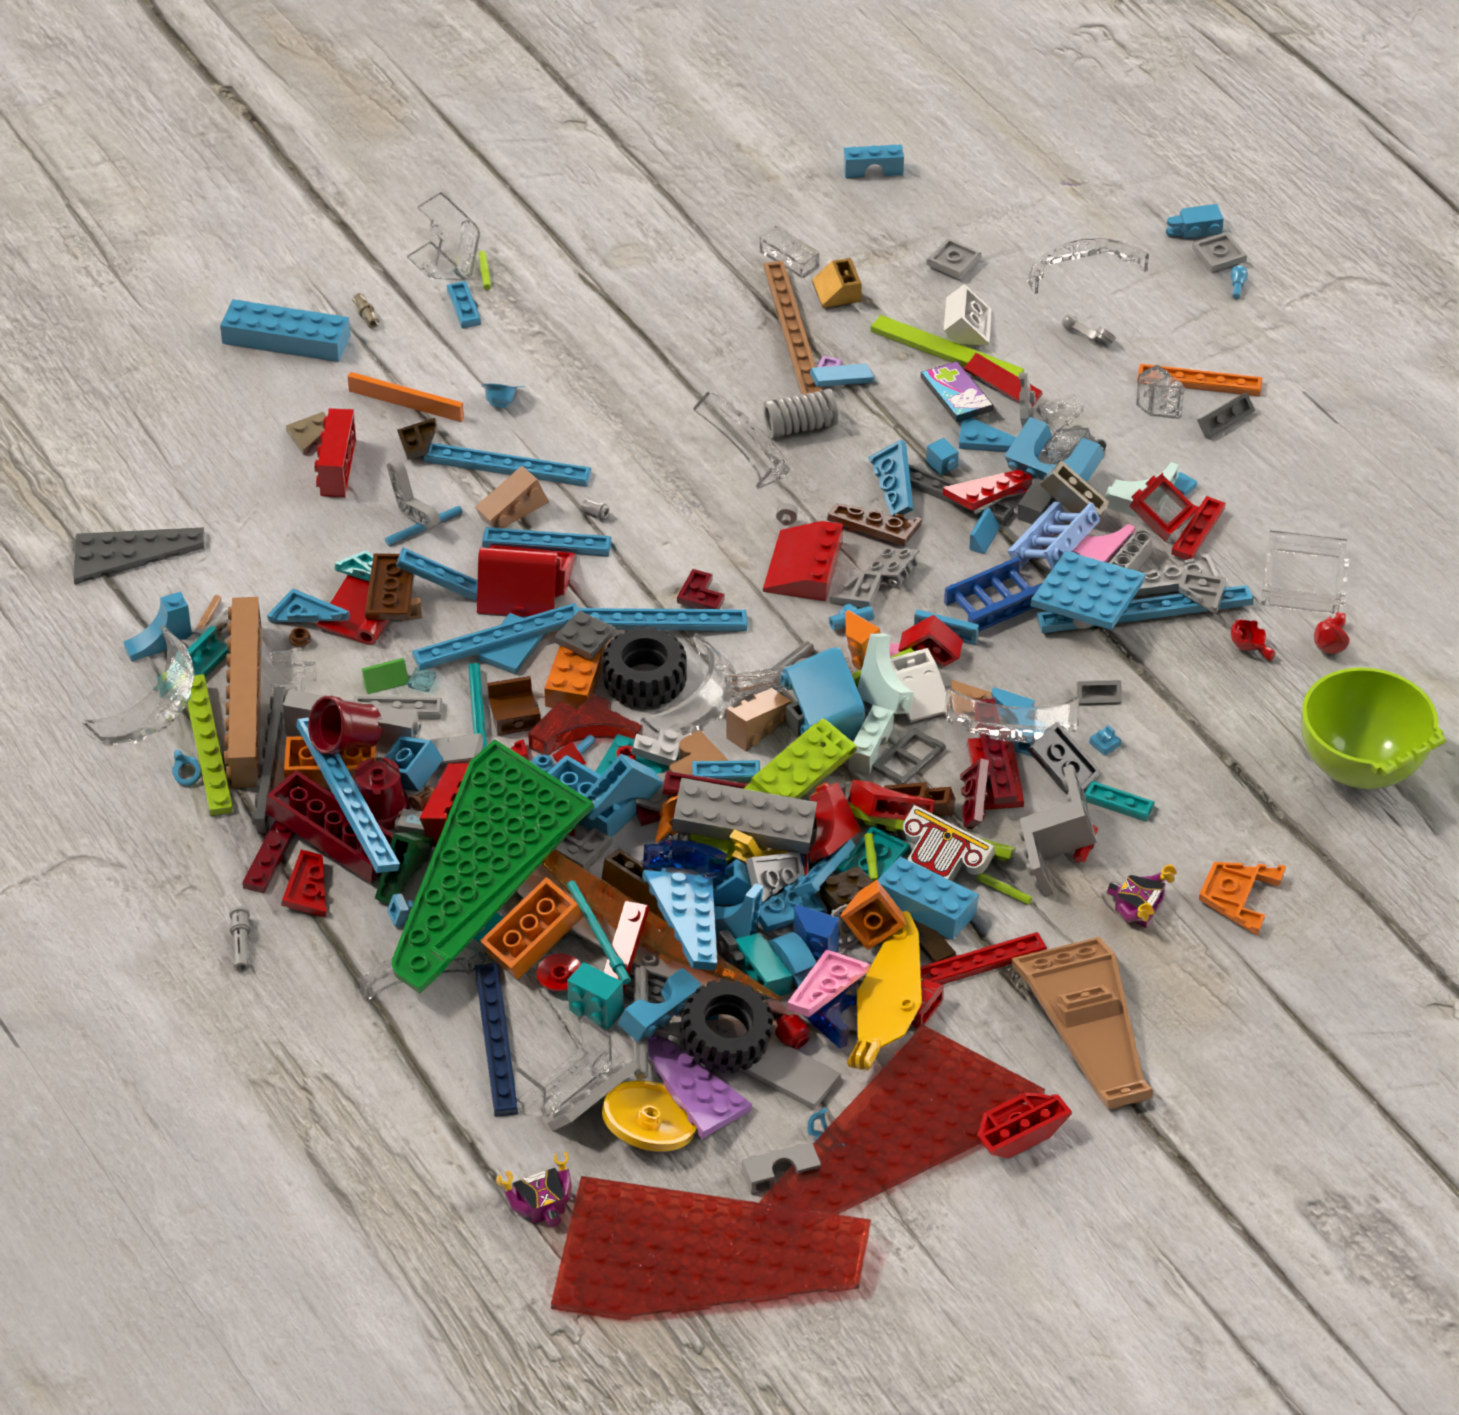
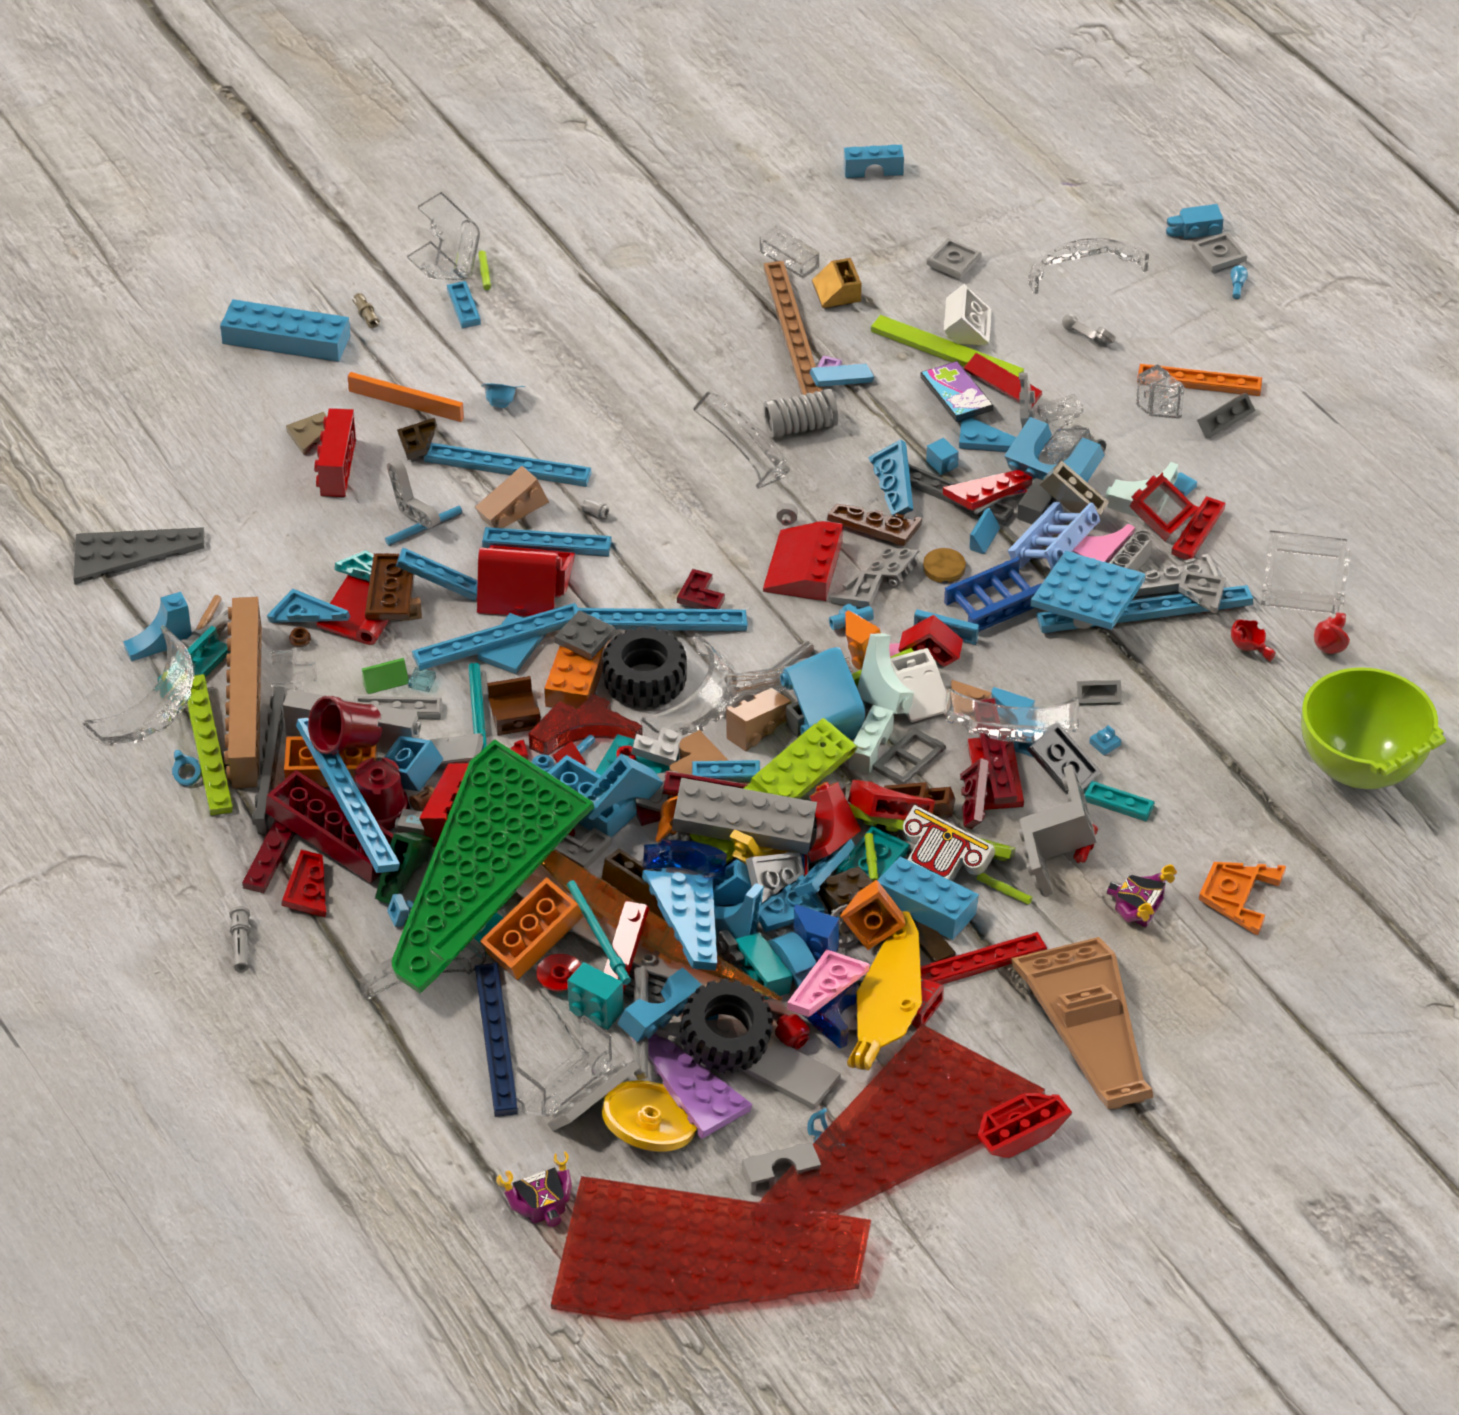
none -> pearl gold tile [923,548,966,583]

